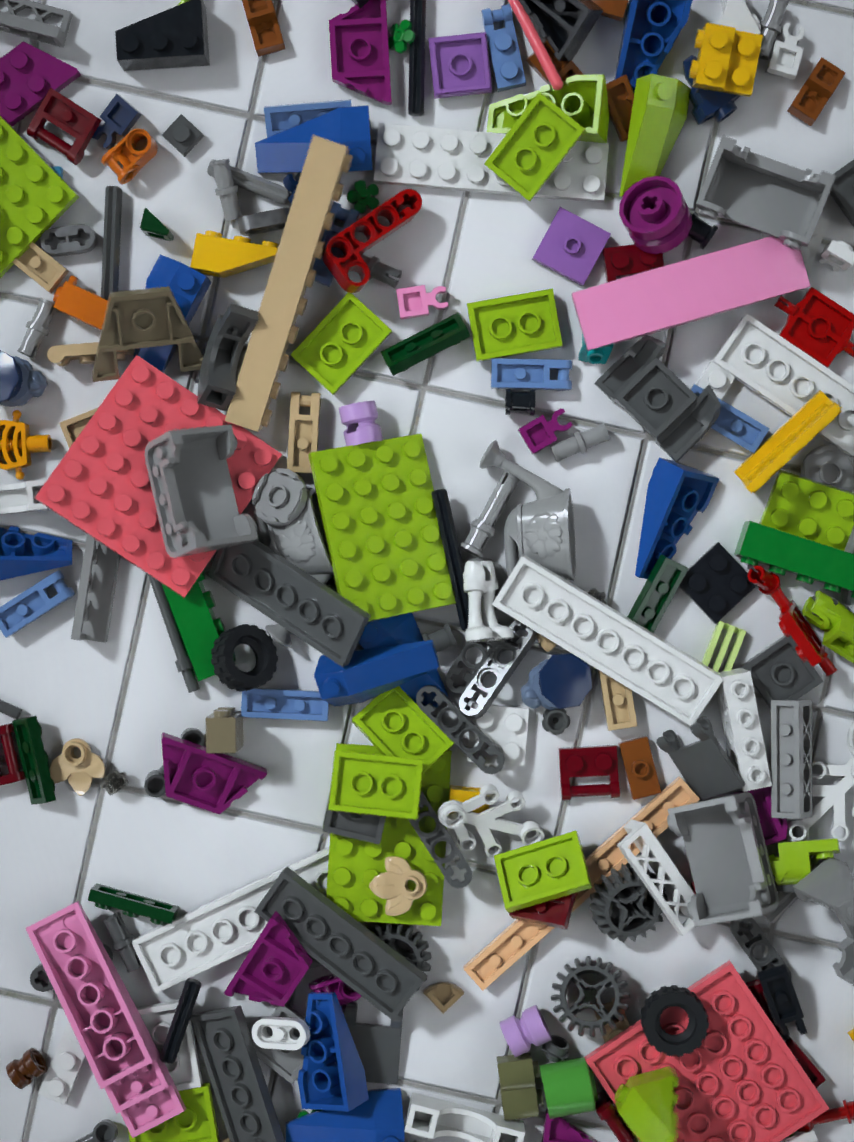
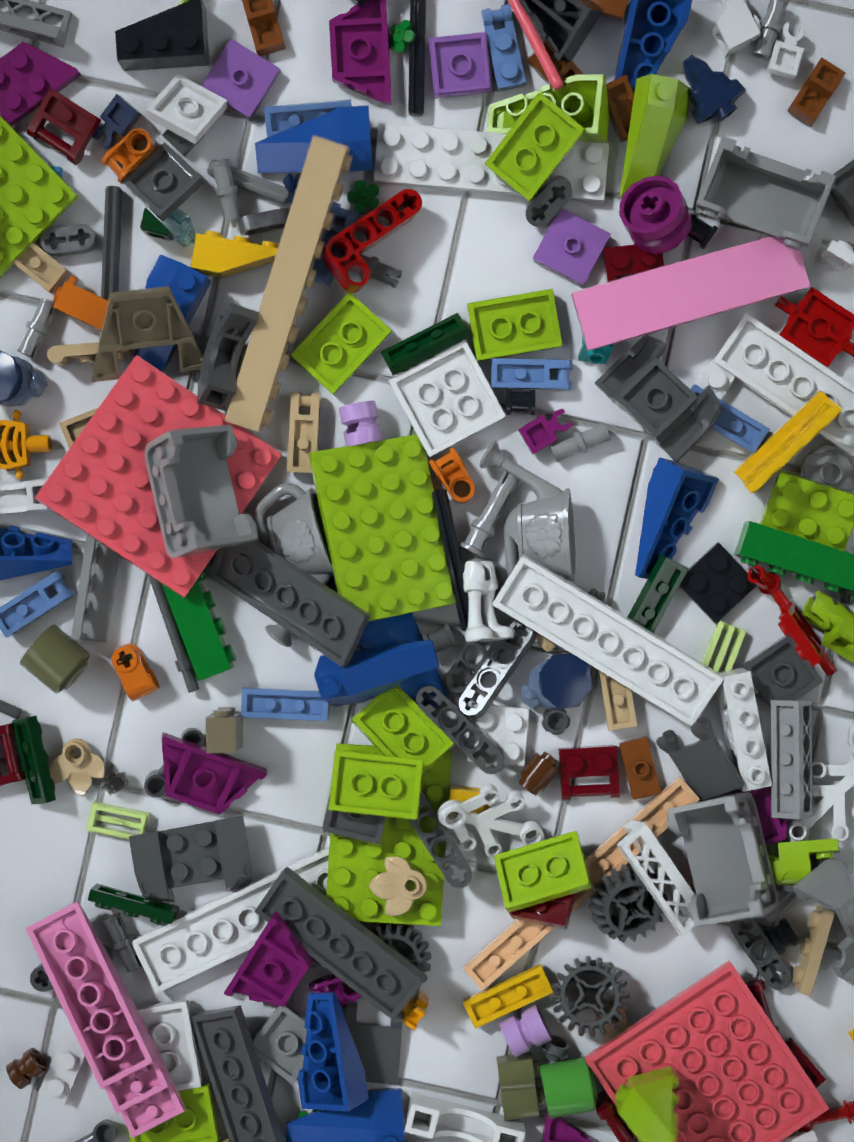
black axle [160,978,201,1064] -> none
black tyre [211,624,278,692] -> none
light grey tile [252,468,307,527] -> none
white plate [252,1016,310,1050] -> none
bright pink plate [396,285,448,320] -> none
tan tile [423,982,464,1013] -> none
black tyre [641,985,709,1057] -> none
yellow plate [689,23,763,97] -> none
black hinge [757,964,807,1040] -> none
none -> olive piece [20,624,90,694]
none -> yellowish green tile [86,801,150,840]
none -> orange piece [111,644,160,702]
none -> dark grey plate [123,142,205,222]
none -> dark grey piece [129,815,252,902]
none -> white plate [146,74,227,144]
none -> clear light blue arm [168,208,196,247]
none -> medium lavender plate [202,38,281,120]
none -> white plate [389,340,506,458]
none -> light orange plate [401,991,429,1030]
none -> orange piece [428,447,475,504]
none -> yellow plate [463,963,554,1029]
none -> reddish brown brick [518,751,559,796]
none -> dark grey beam [525,176,572,227]
none -> black wheel [764,918,800,955]
none -> tan plate [792,903,835,996]

